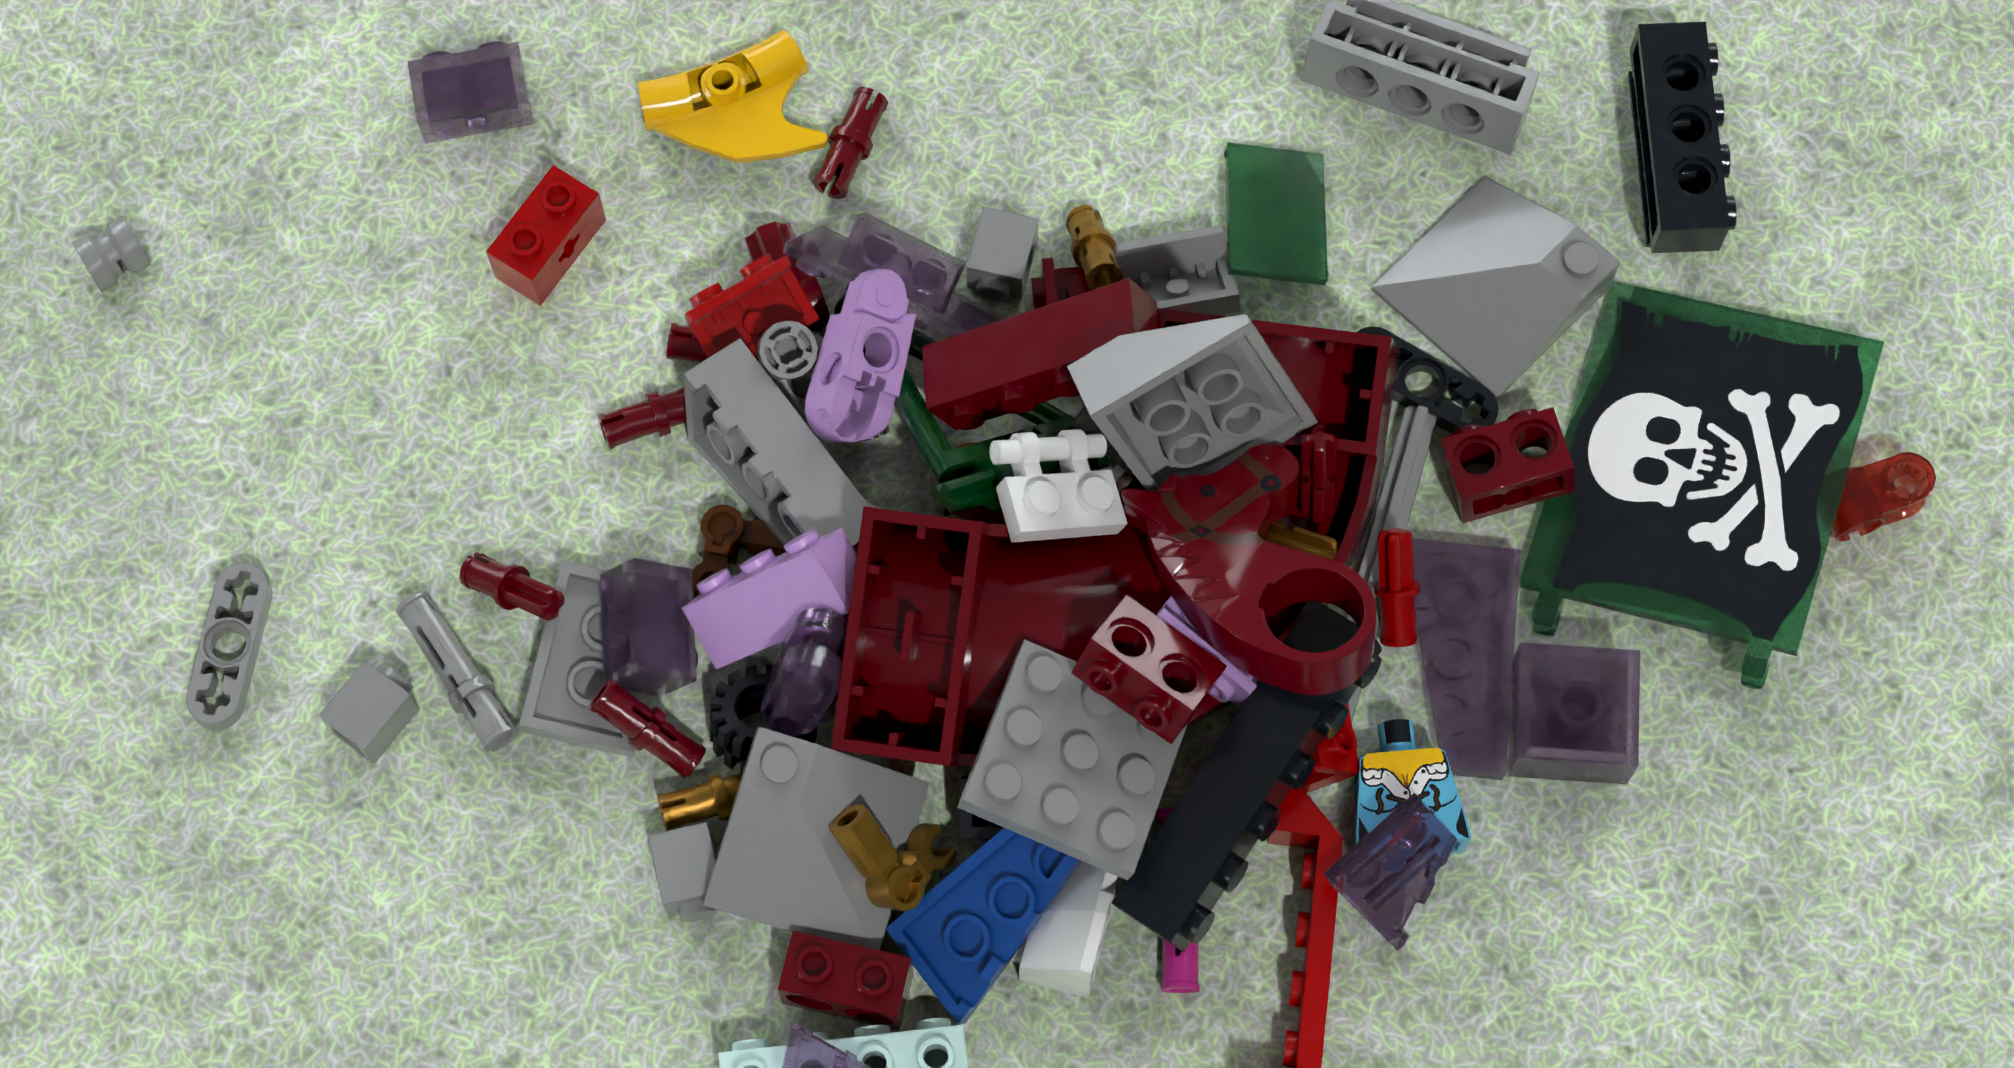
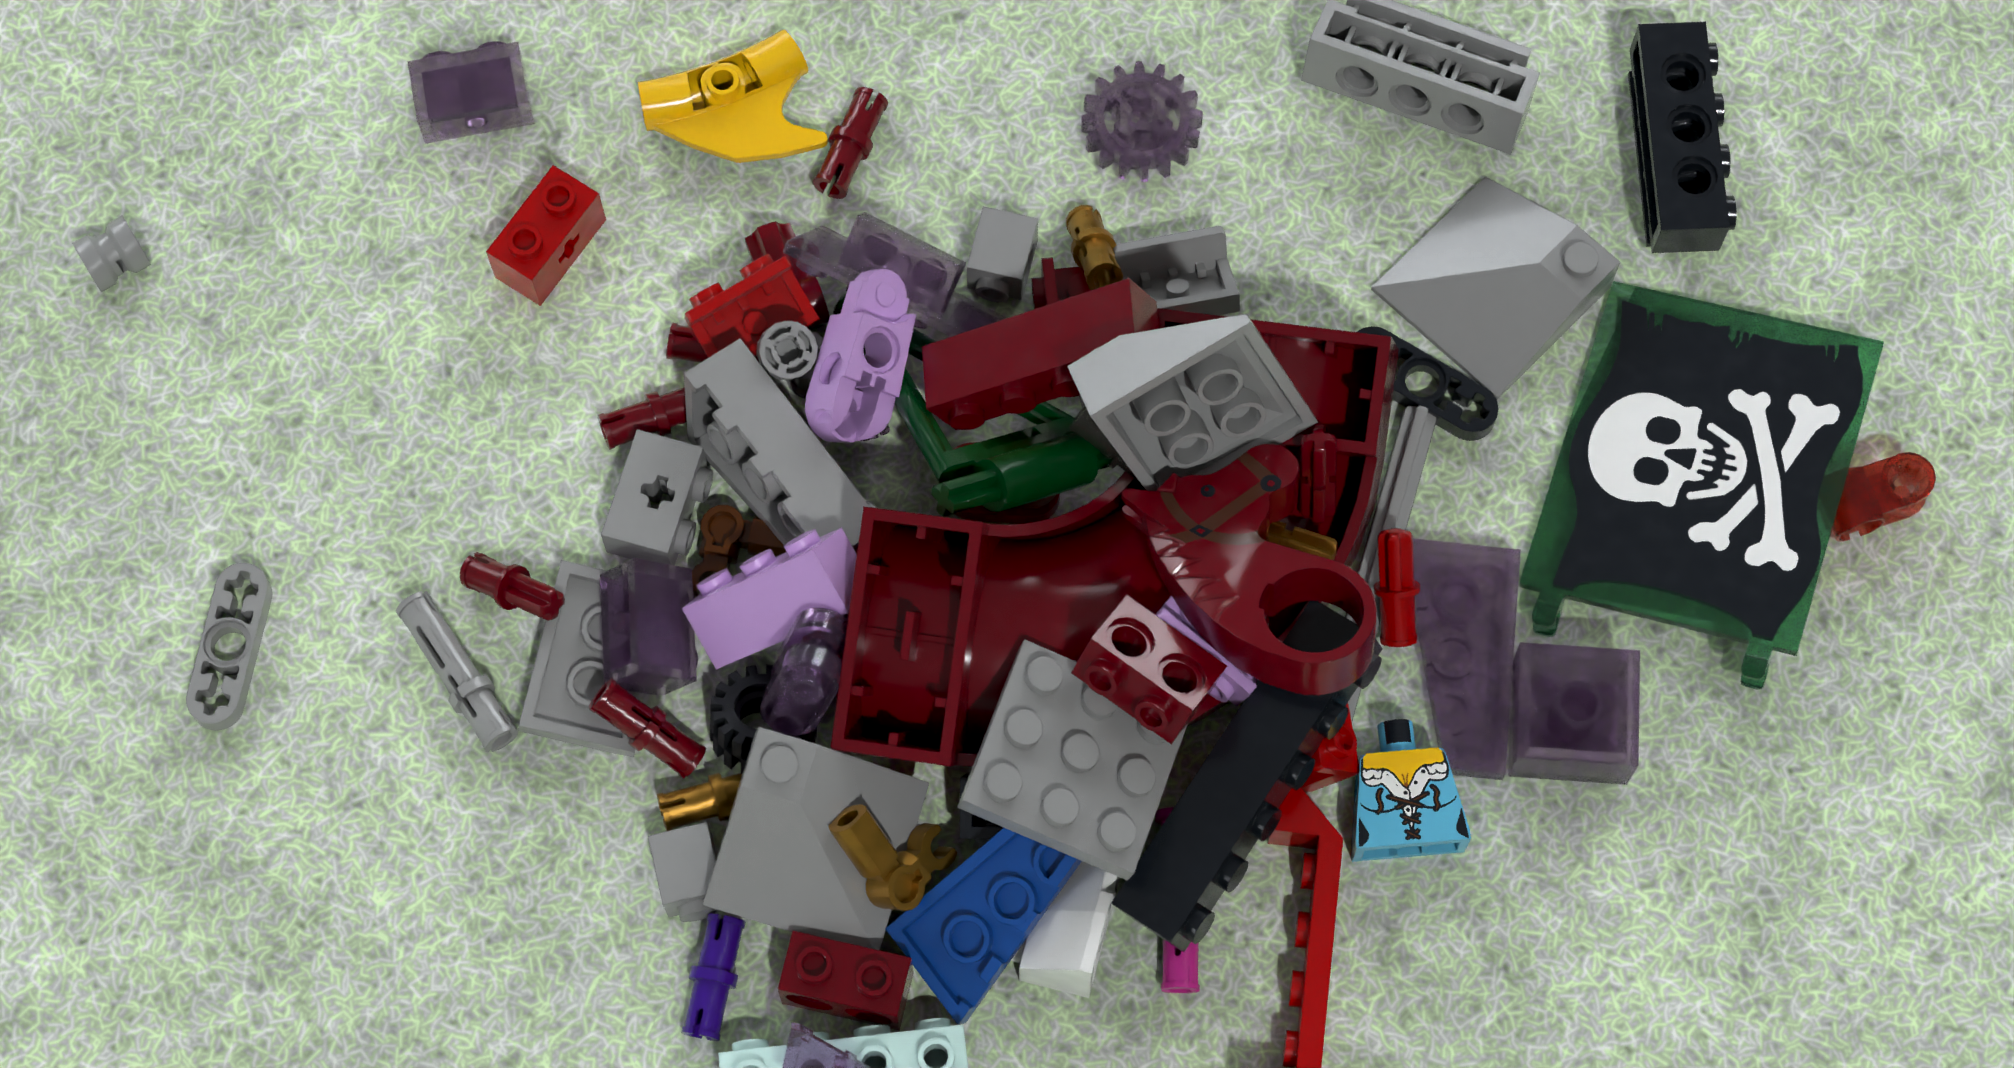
light grey brick [319,660,419,764] -> none
white plate [989,429,1128,543] -> none
clear green piece [1223,142,1329,286] -> none
clear purple wing [1323,792,1458,951] -> none
dark red brick [1441,407,1575,523] -> none
none -> light grey brick [601,429,713,570]
none -> dark purple pin [681,913,746,1041]
none -> clear purple gear [1081,61,1203,182]

